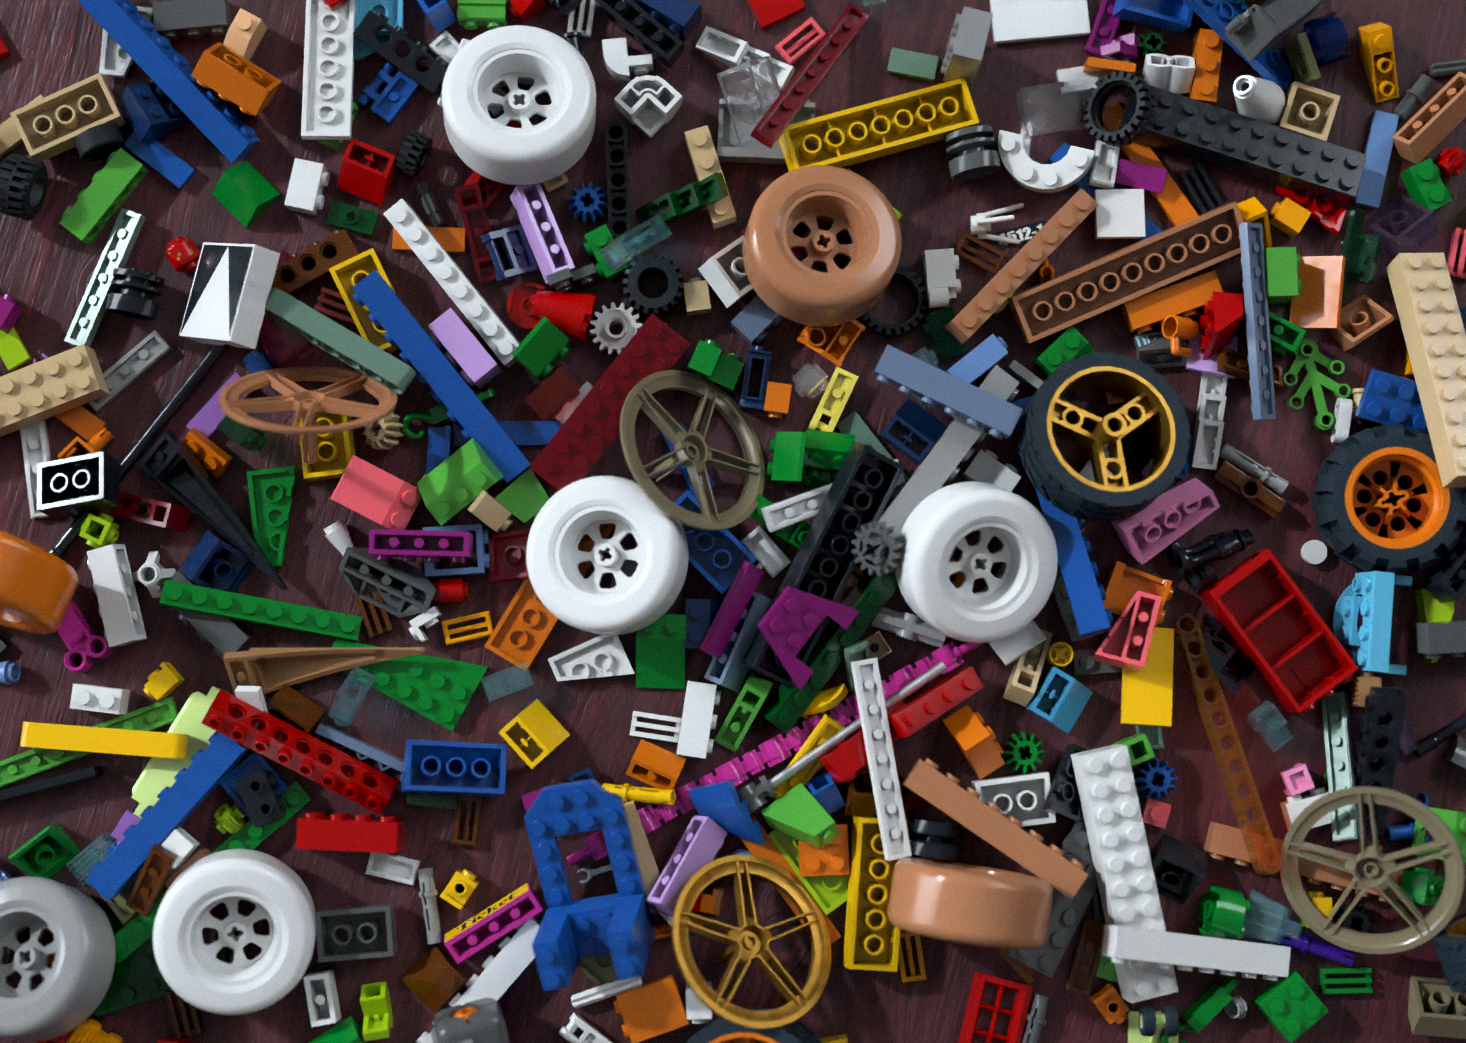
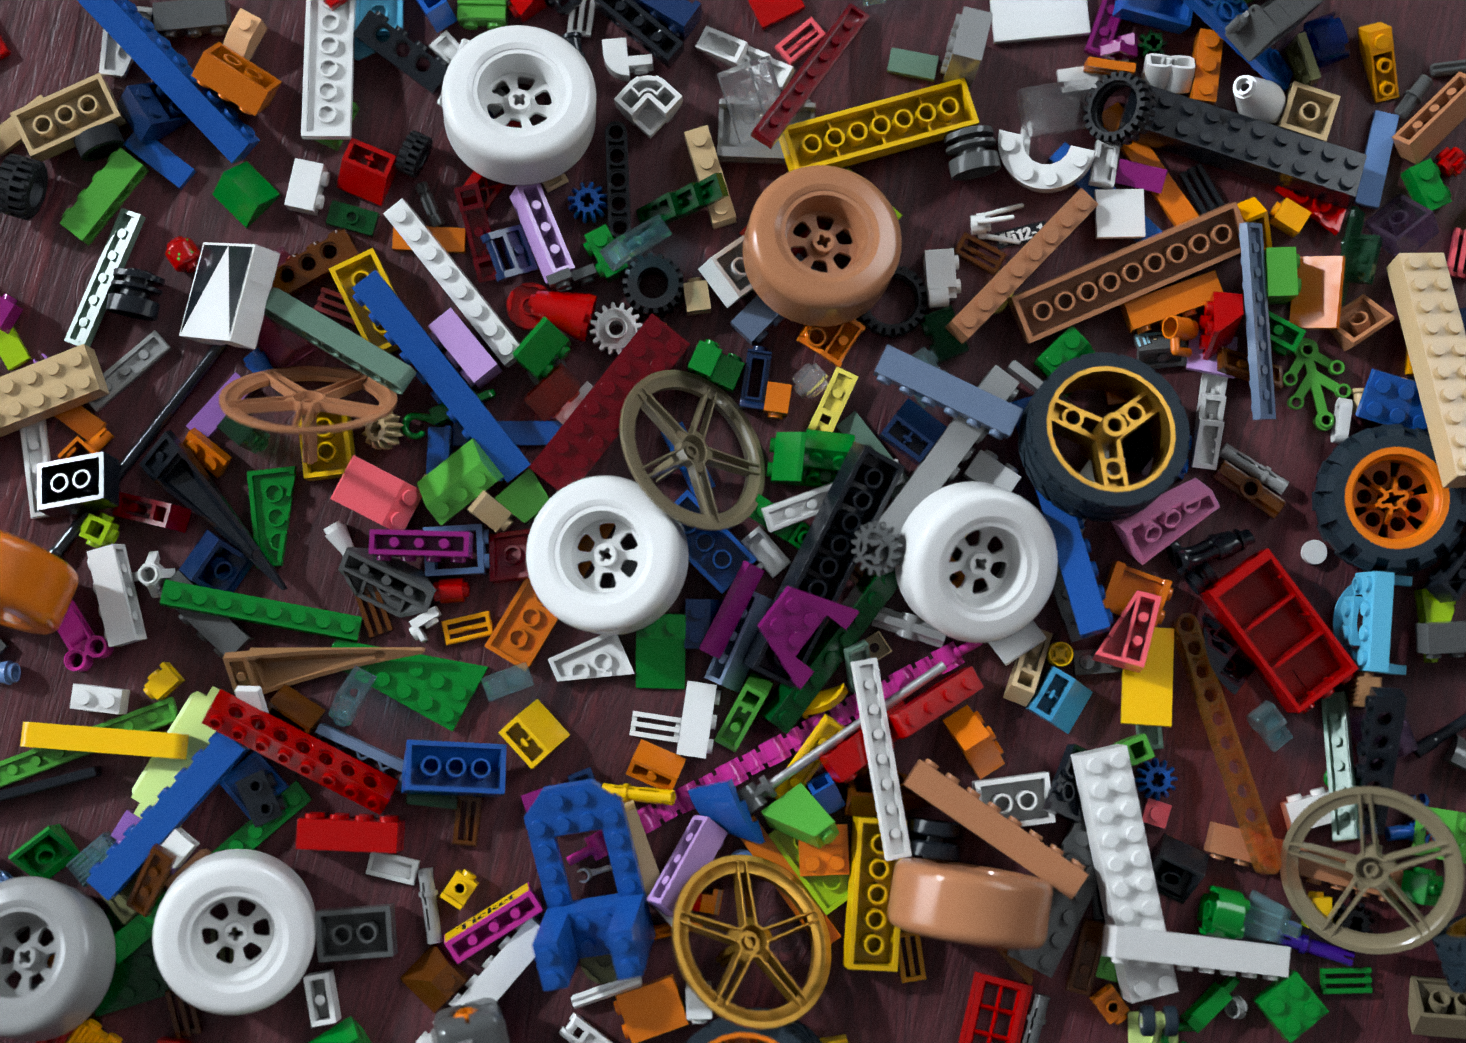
lime gear [214,803,245,834] -> none
blue plate [358,63,419,125] -> none
lime brick [360,981,393,1041] -> none
medium blue brick [946,334,1009,384] -> none
green gear [1003,731,1045,774] -> none
orange hand [1040,257,1054,283] -> none
bright pink panel [1280,763,1315,796] -> none

